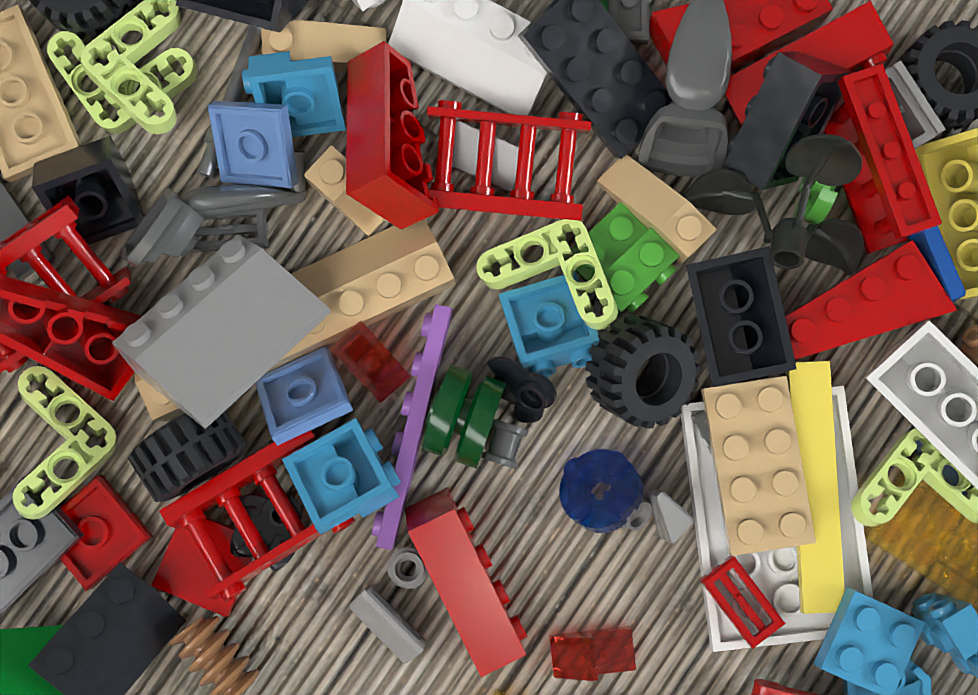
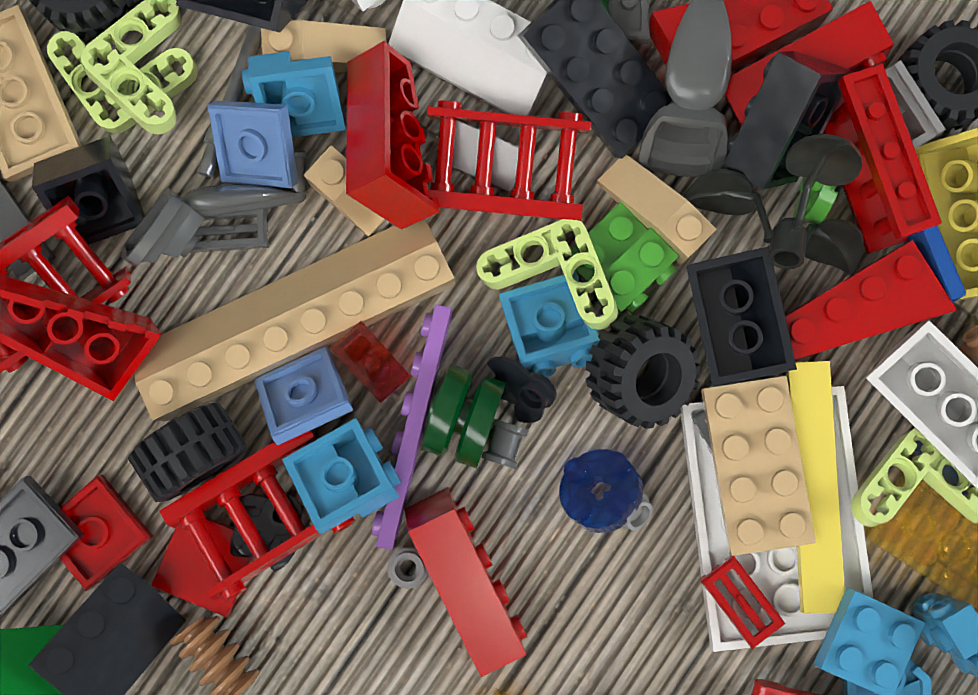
yellowish green beam [12,366,117,519] -> none
light grey slope [112,234,331,429] -> none
light grey slope [349,585,426,663] -> none
clear red slope [549,626,636,681] -> none
light grey slope [645,489,694,544] -> none

